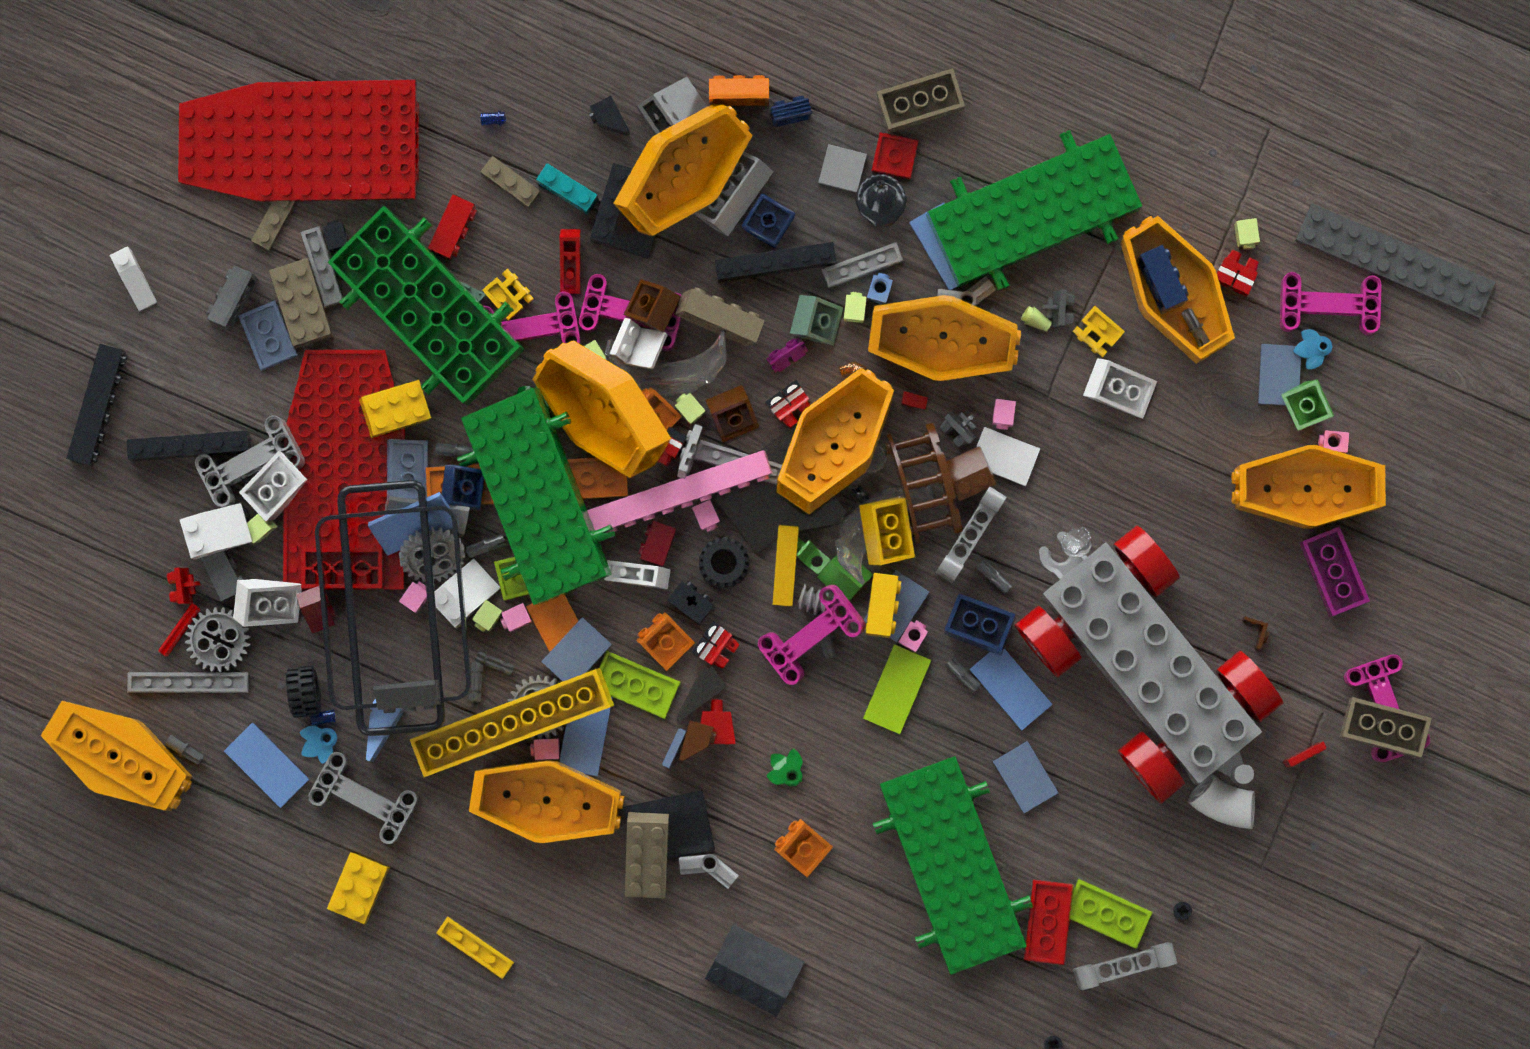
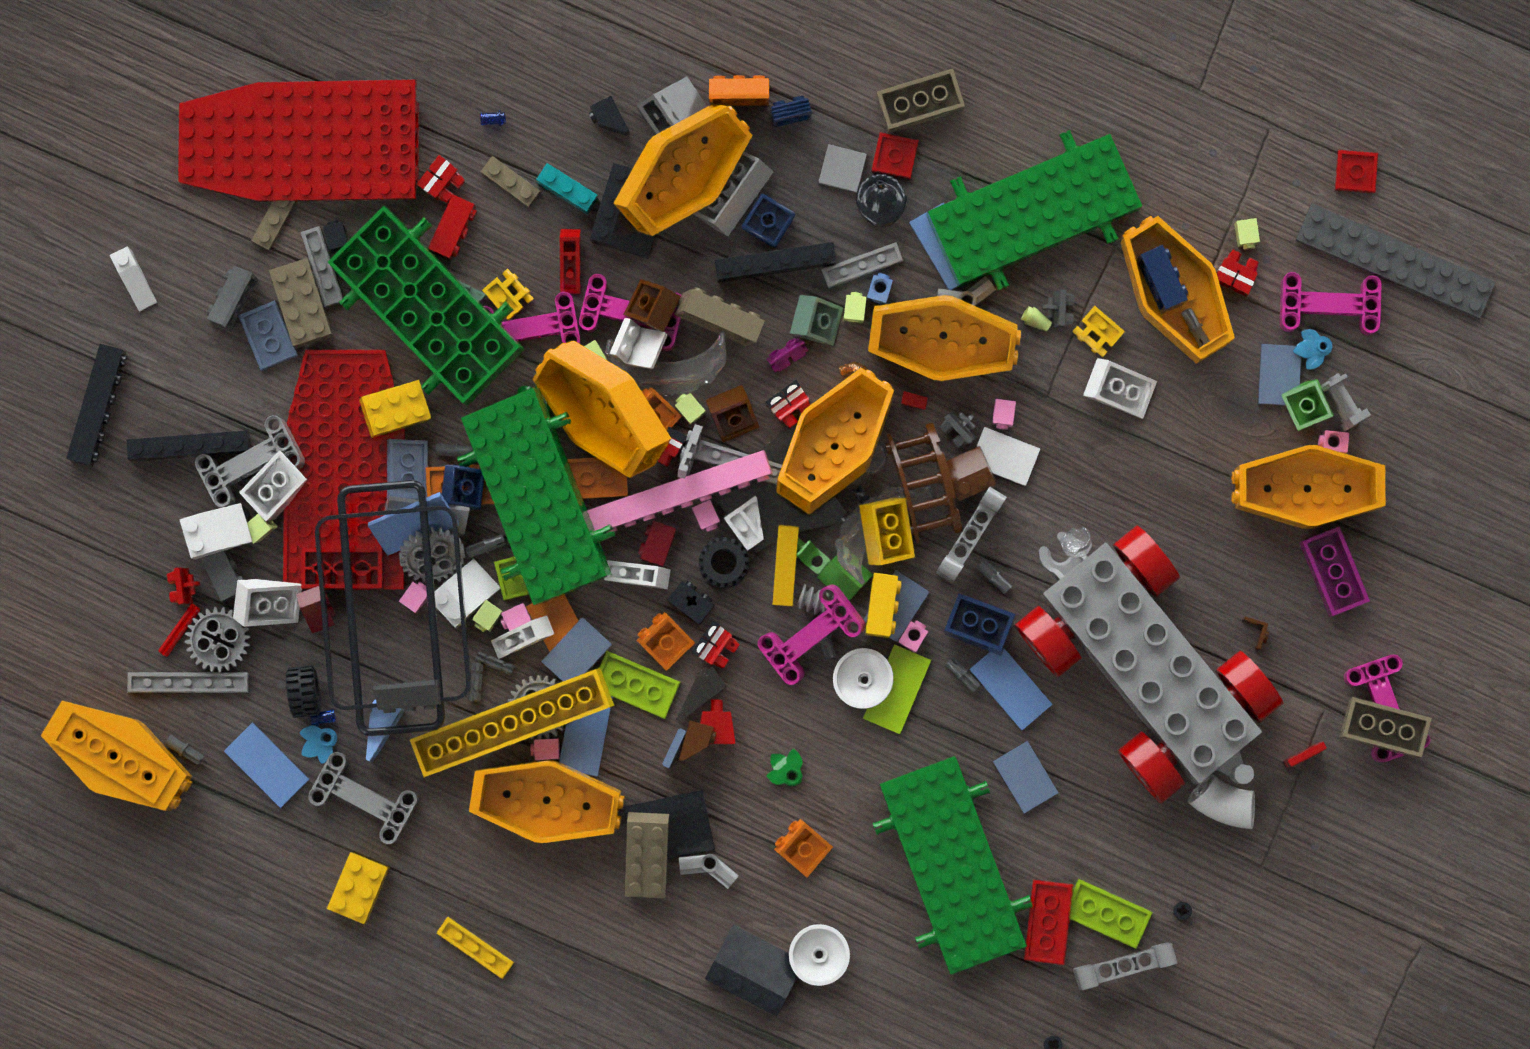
none -> red hips [416,155,465,204]
none -> white slope [491,616,555,659]
none -> white wing [724,496,764,551]
none -> white dish [789,924,850,986]
none -> white dish [833,648,893,709]
none -> light grey fence [1321,373,1371,432]
none -> red tile [1335,150,1378,193]

